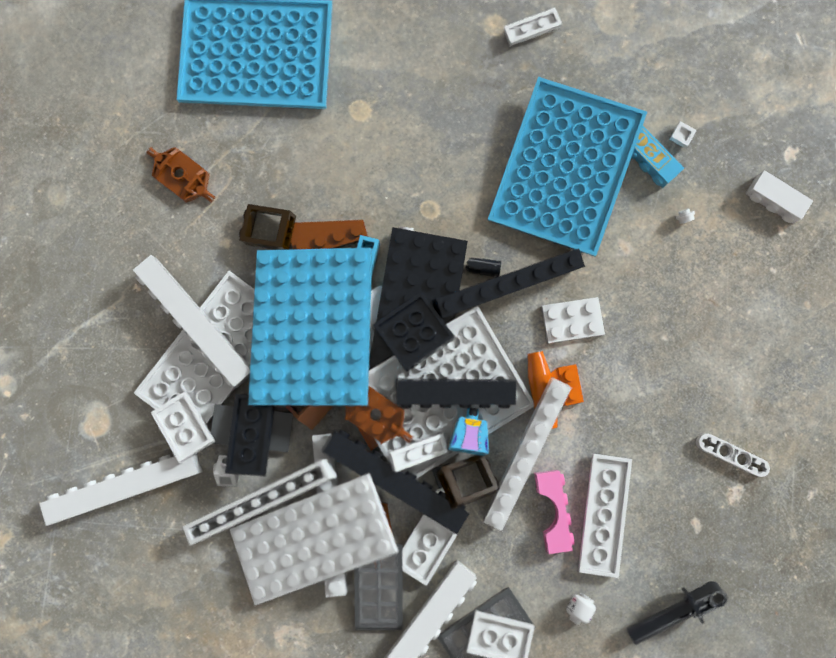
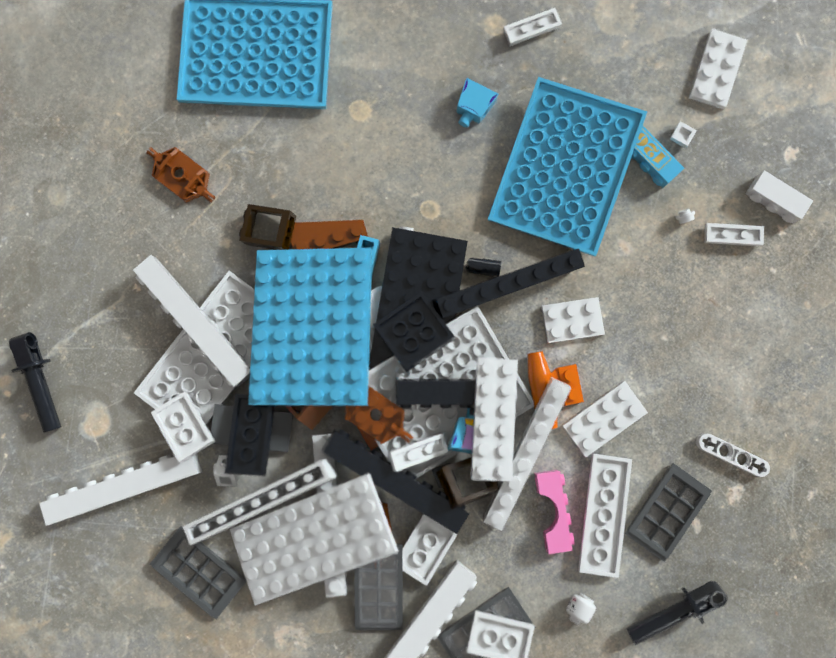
none -> black piece [9,332,62,433]
none -> dark grey piece [150,526,247,619]
none -> medium azure torso [457,78,498,128]
none -> white plate [471,357,518,482]
none -> white plate [562,381,648,458]
none -> dark grey piece [625,463,712,562]
none -> white plate [689,28,747,110]
none -> white plate [704,223,764,246]

